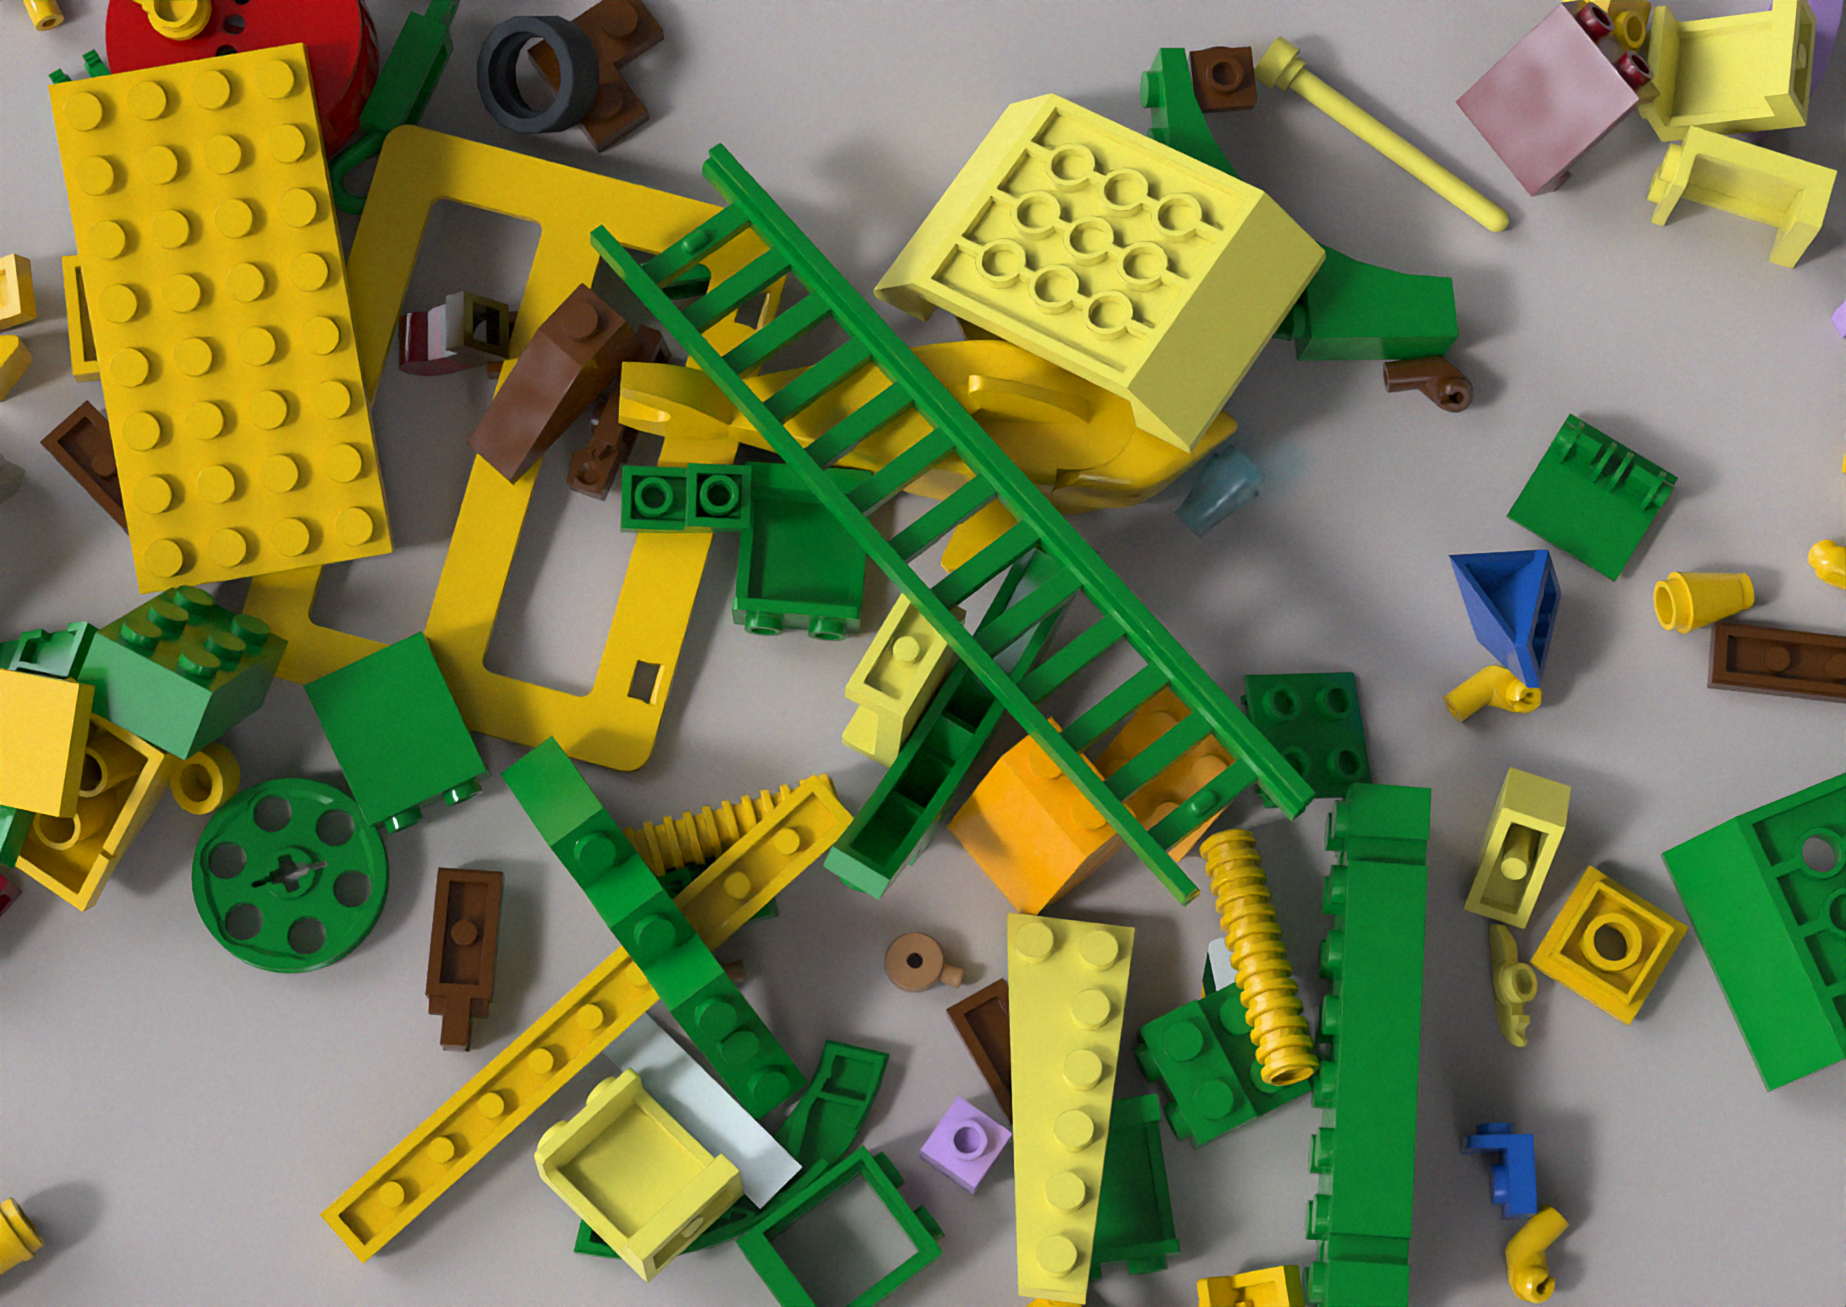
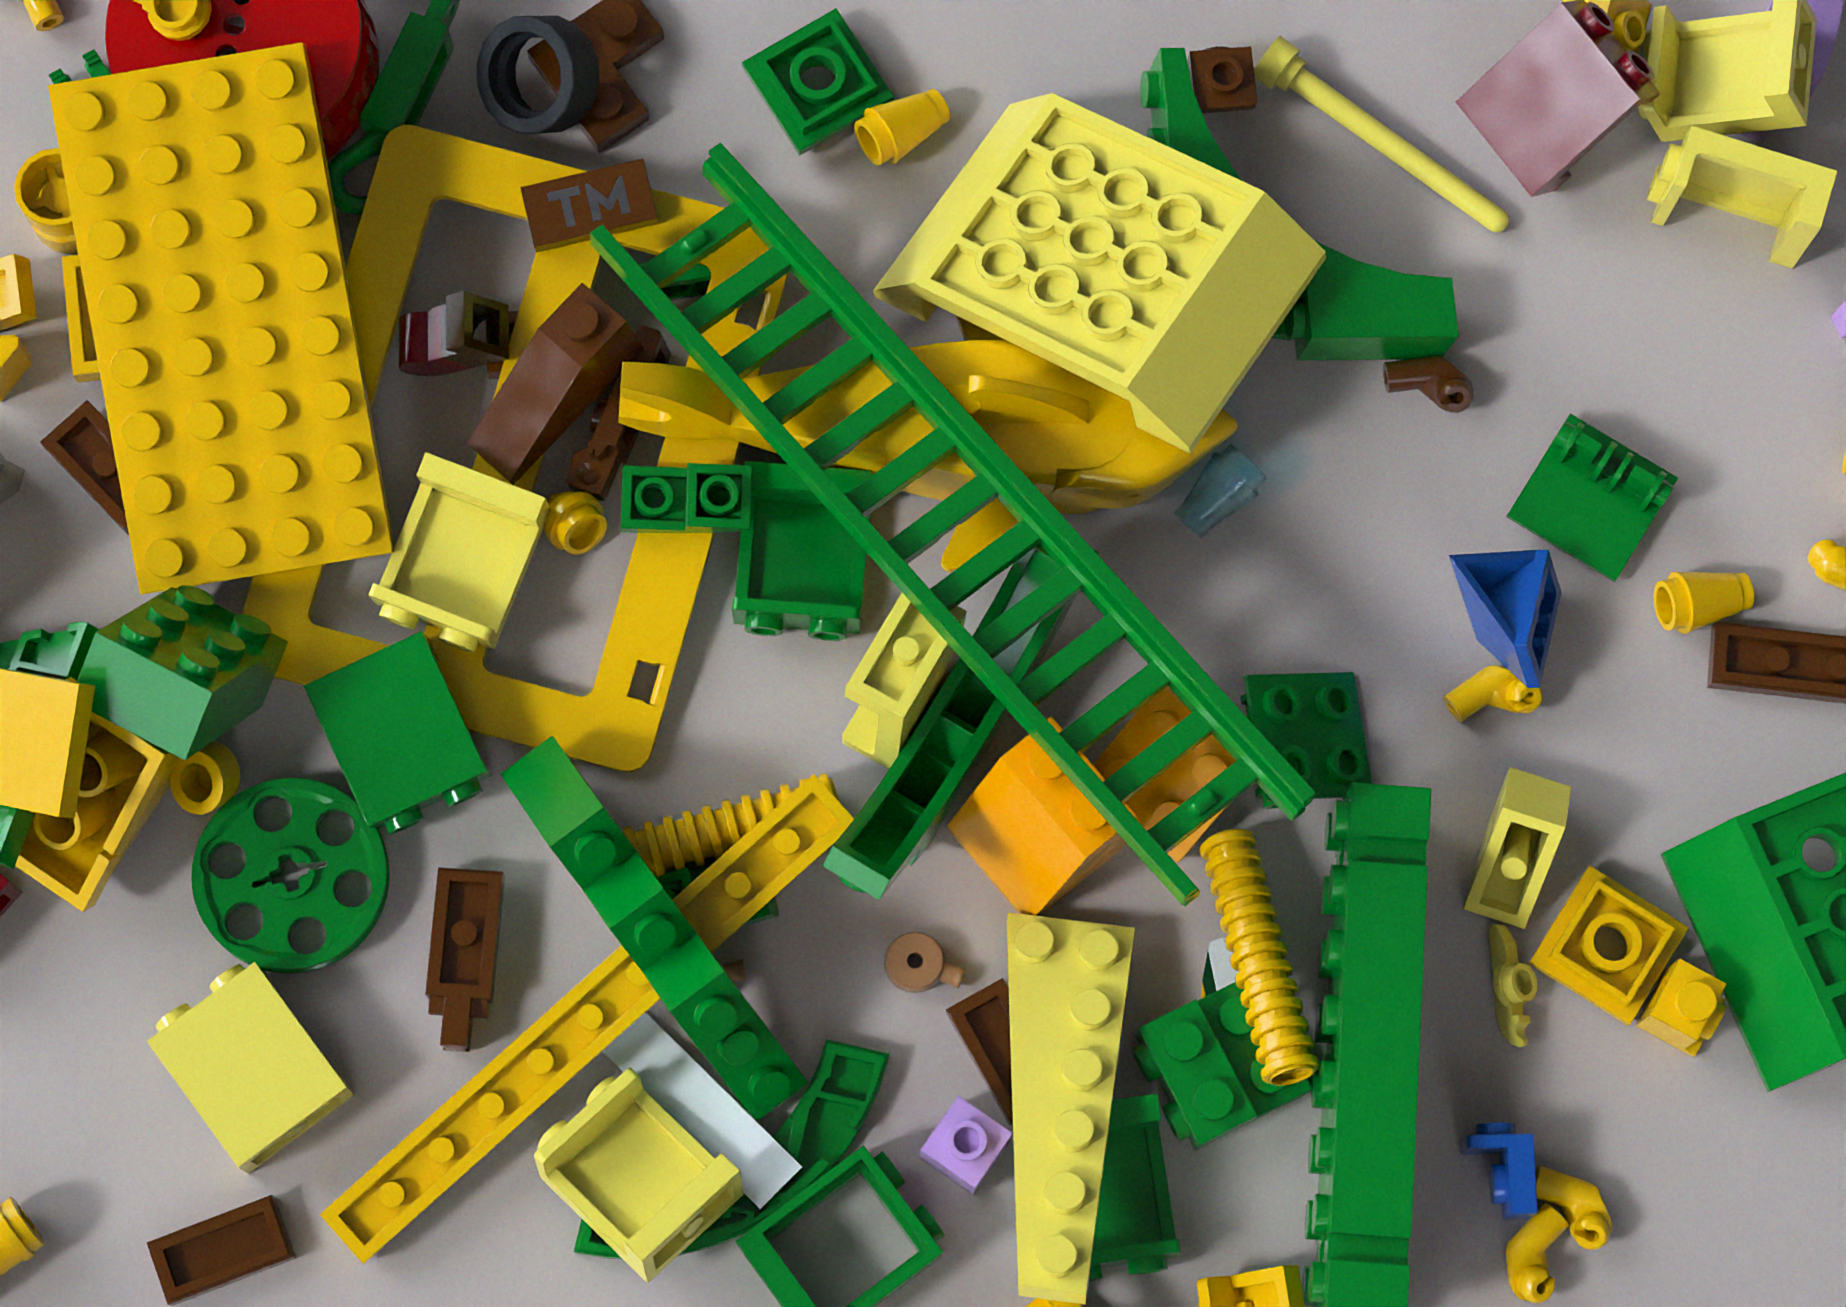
none -> yellow wheel [14,148,78,254]
none -> reddish brown tile [146,1195,296,1306]
none -> light yellow panel [147,962,355,1174]
none -> light yellow panel [368,452,551,653]
none -> reddish brown tile [520,158,659,253]
none -> yellow plate [544,491,607,555]
none -> green piece [742,8,894,156]
none -> yellow cone [854,88,950,166]
none -> yellow arm [1535,1165,1613,1250]
none -> yellow brick [1636,958,1726,1057]

